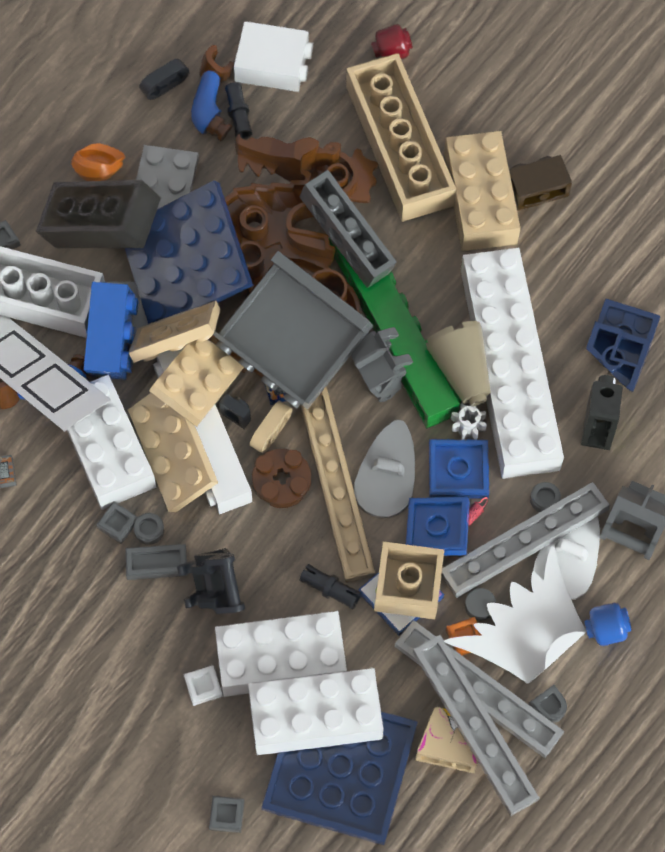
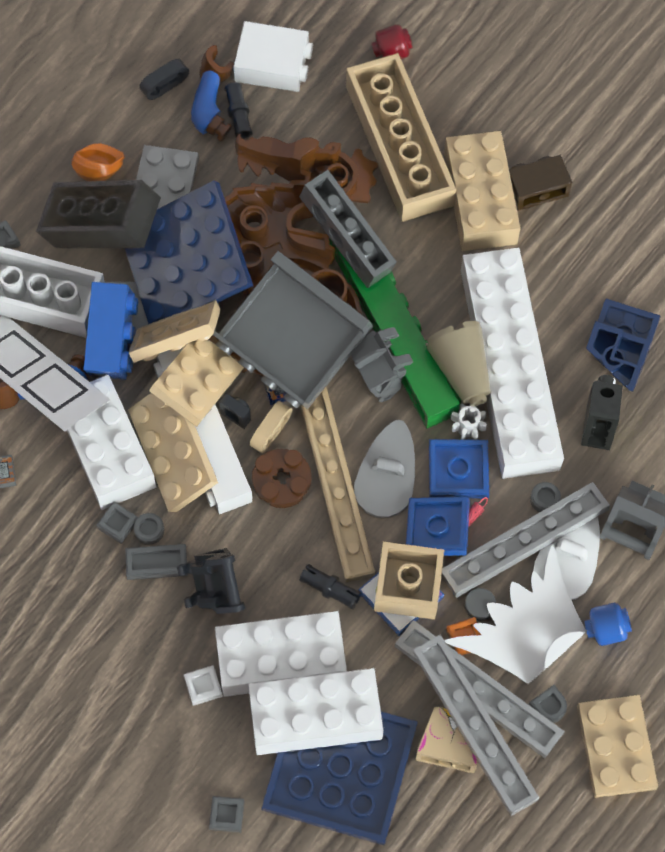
none -> tan plate [577,695,658,798]

